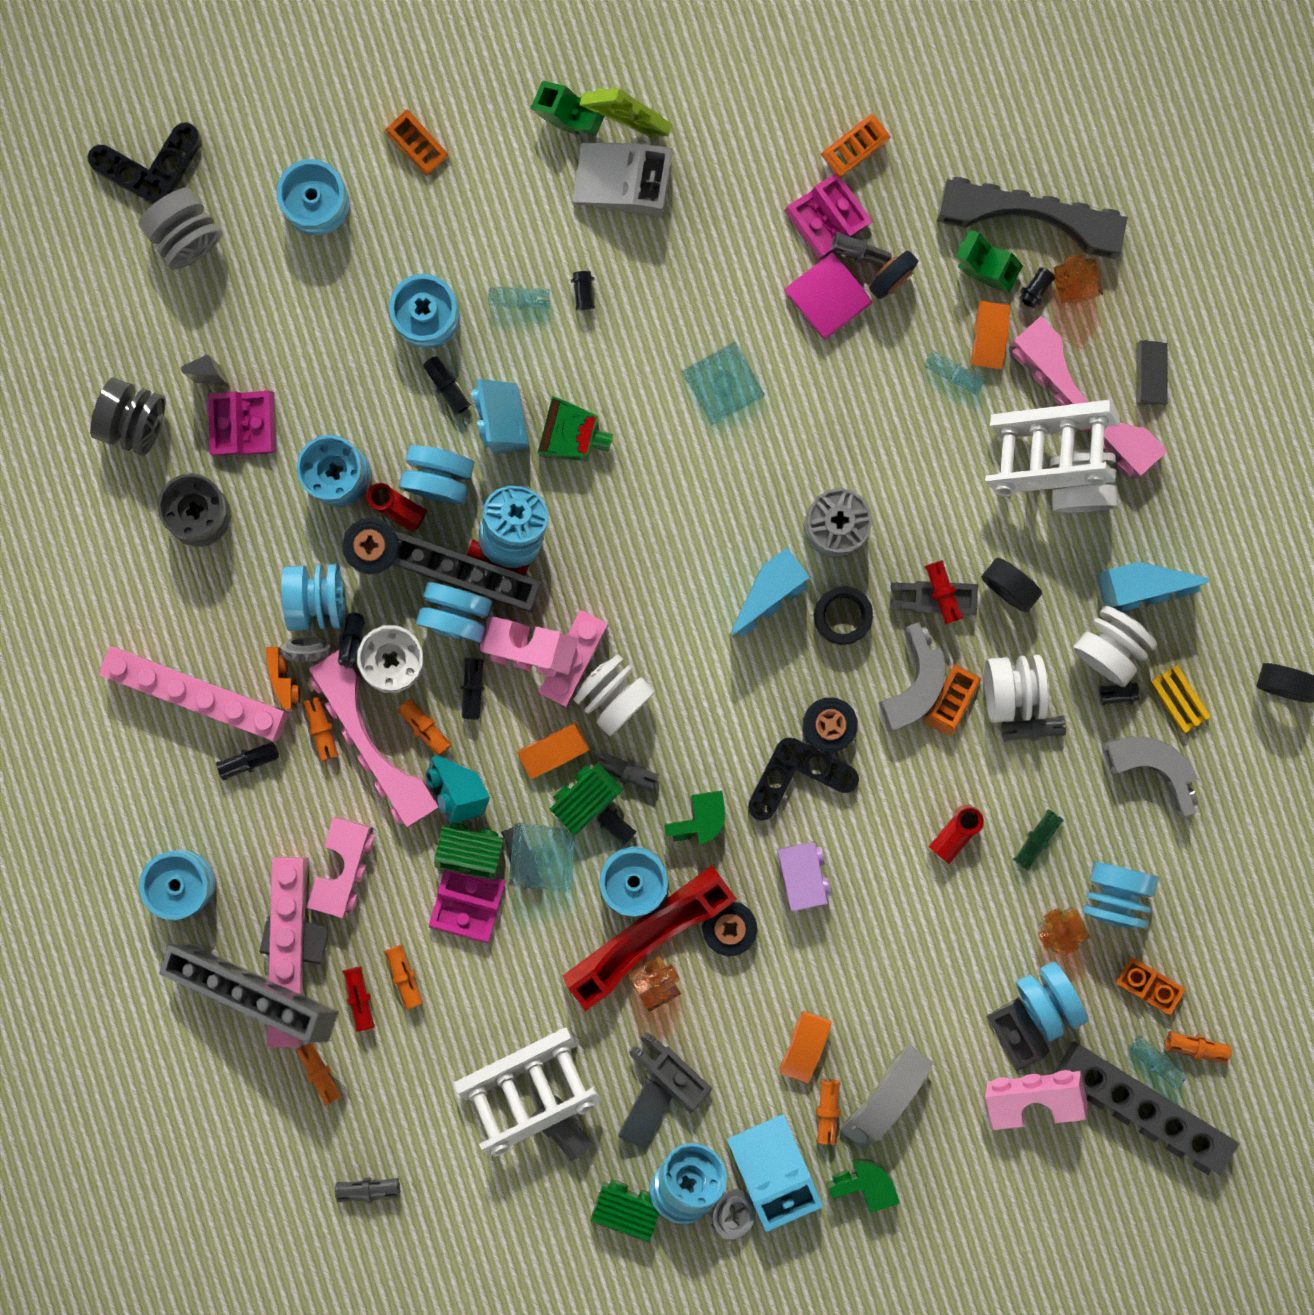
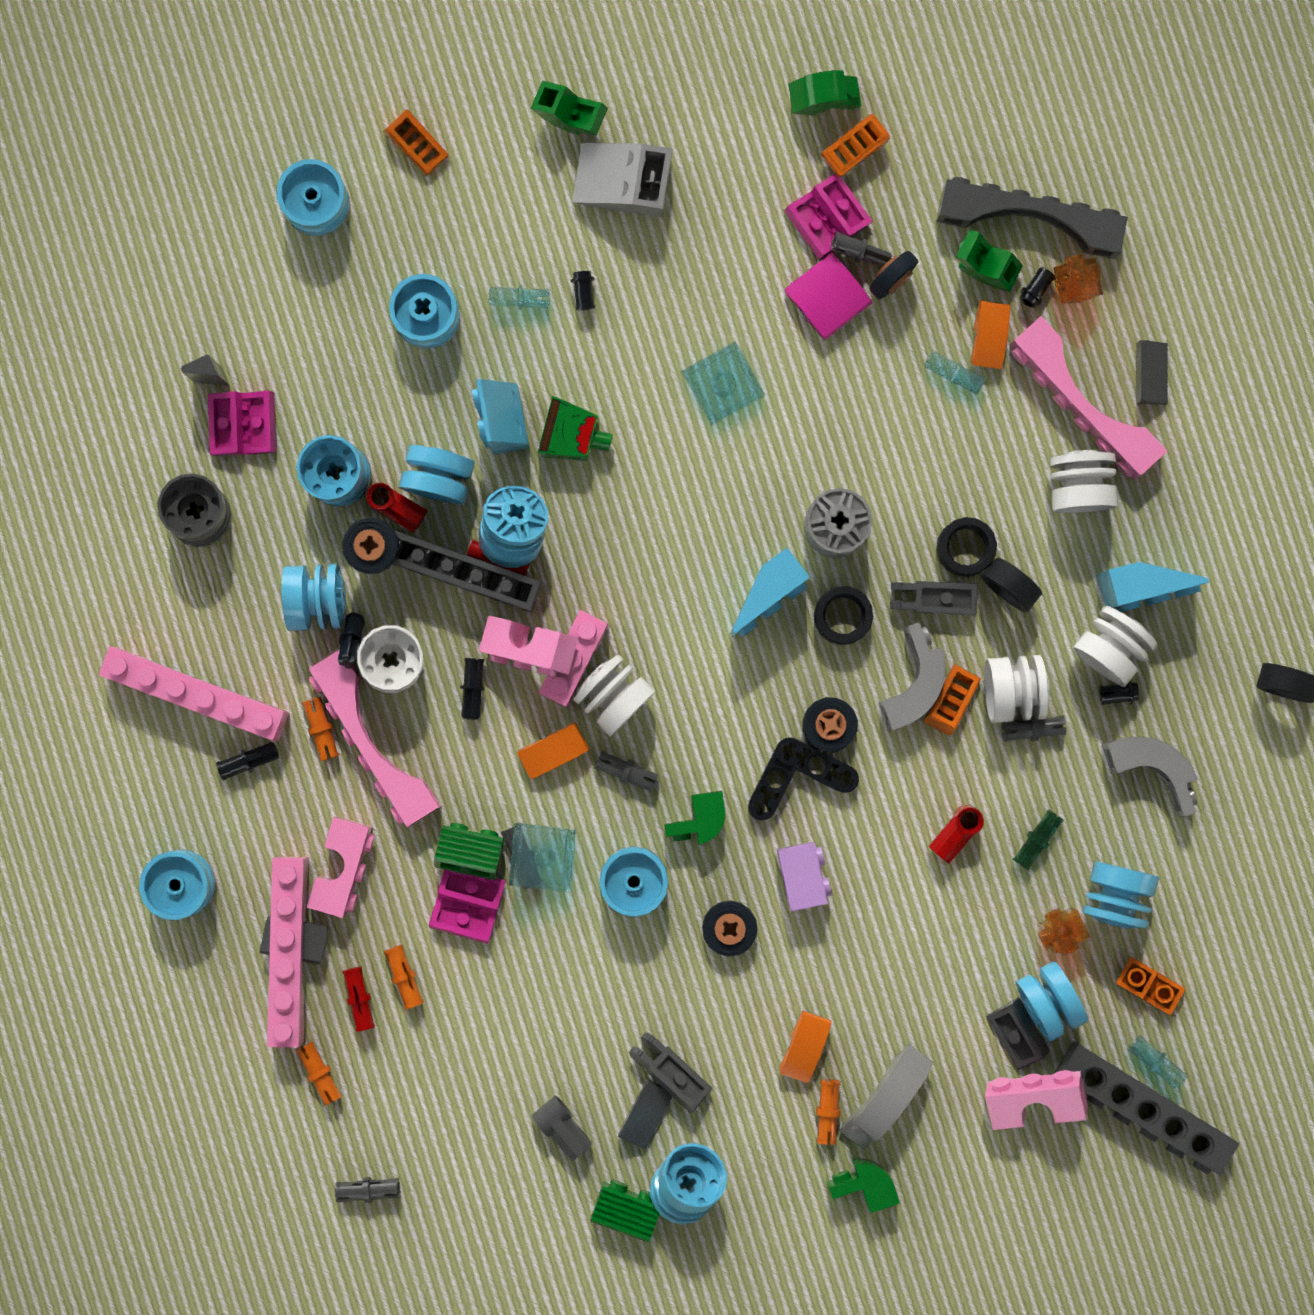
black beam [87,122,201,204] -> none
dark grey wheel [90,377,166,456] -> none
light grey wheel [138,188,223,270] -> none
dark grey brick [159,944,339,1043] -> none
orange slope [266,647,301,710] -> none
light grey gear [280,637,331,663] -> none
orange pin [397,698,452,756] -> none
medium azure wheel [415,582,493,643] -> none
black axle [423,356,471,415] -> none
teal slope [425,755,490,824] -> none
white fence [454,1027,602,1156] -> none
green brick [550,763,624,835] -> none
red arch [562,865,737,1011] -> none
lime wing [580,88,672,138] -> none
black pin [597,807,637,846] -> none
clear orange brick [628,956,681,1012] -> none
light grey gear [709,1188,756,1240] -> none
medium azure slope [727,1114,824,1232] -> none
red pin [924,560,964,625] -> none
white fence [985,400,1120,496] -> none
yellow tile [1150,665,1211,733] -> none
orange pin [1165,1031,1232,1064] -> none
none -> green brick [788,70,862,116]
none -> black tyre [936,517,997,577]

